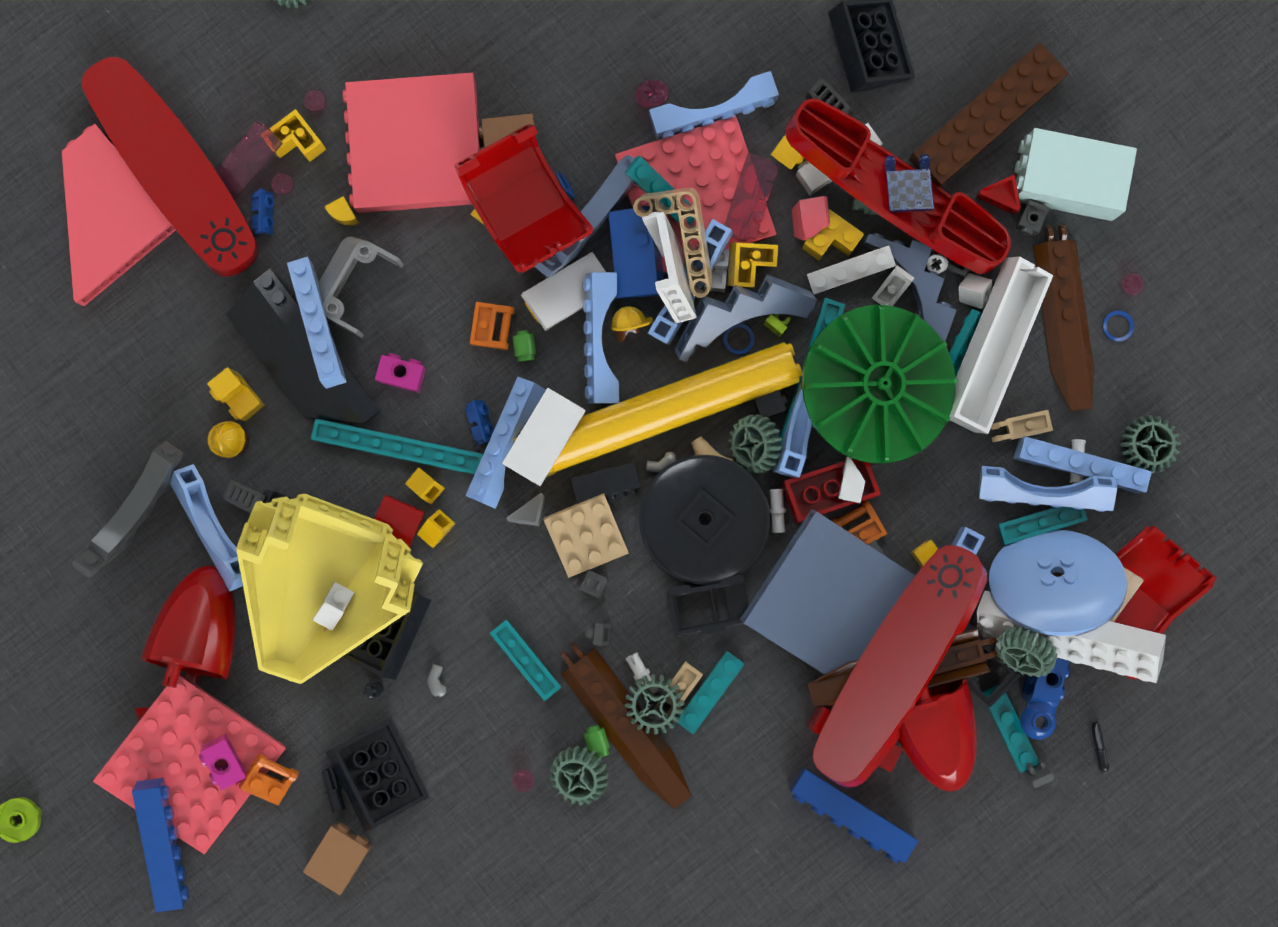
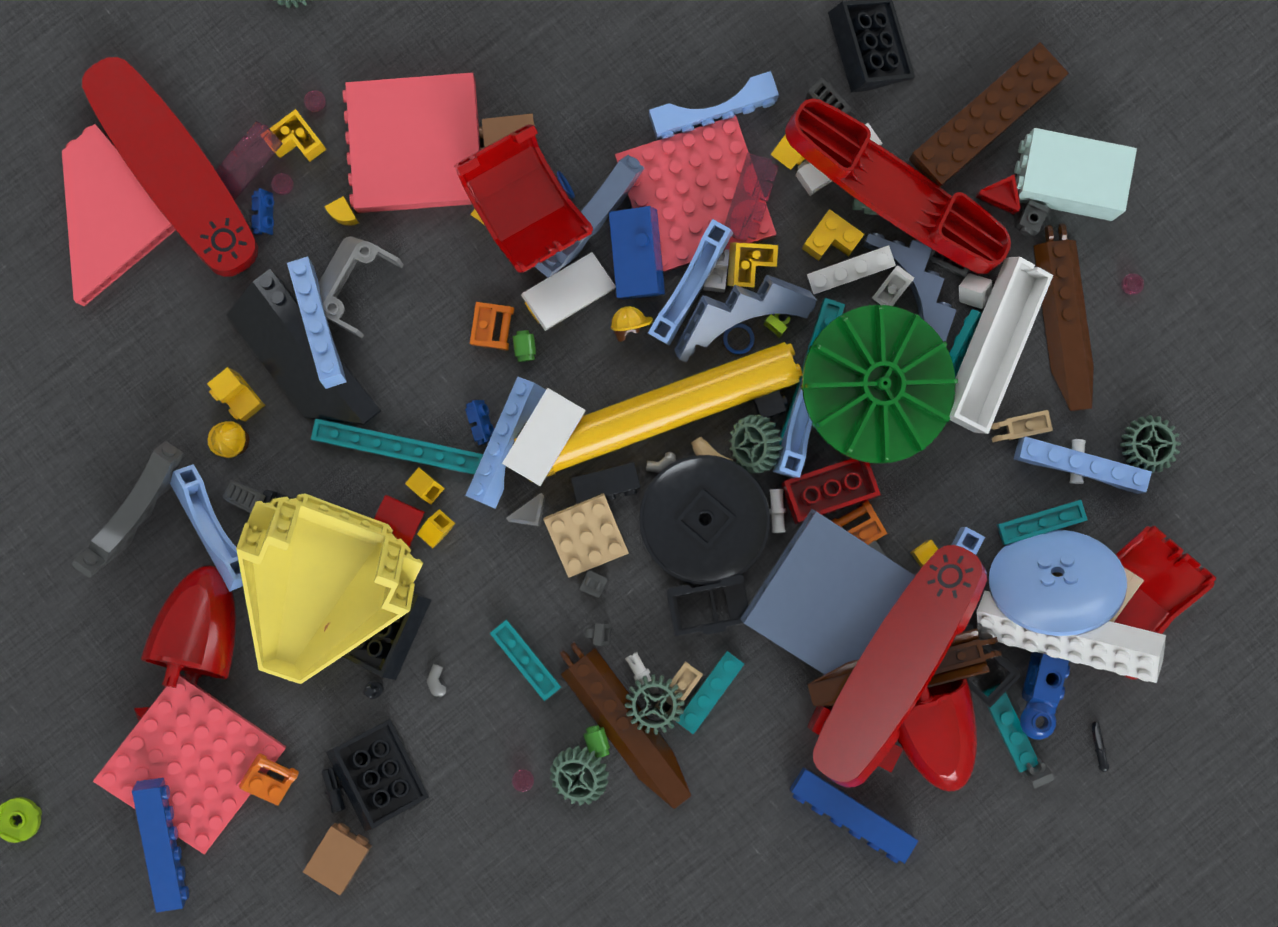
dark pink brick [199,734,247,790] -> none
white slope [313,582,354,631] -> none
dark pink brick [375,353,426,393] -> none
light blue arch [583,272,619,404] -> none
teal plate [624,156,695,225] -> none
tan beam [633,188,713,298] -> none
clear pink gear [635,80,669,109] -> none
white panel [642,212,697,323] -> none
coral slope [791,196,830,241] -> none
white slope [838,456,865,503] -> none
clear blue flag [884,154,934,212] -> none
white bush [927,254,948,274] -> none
light blue arch [978,466,1117,512] -> none
sand green gear [995,627,1058,677] -> none
blue piece [1103,310,1134,342] -> none

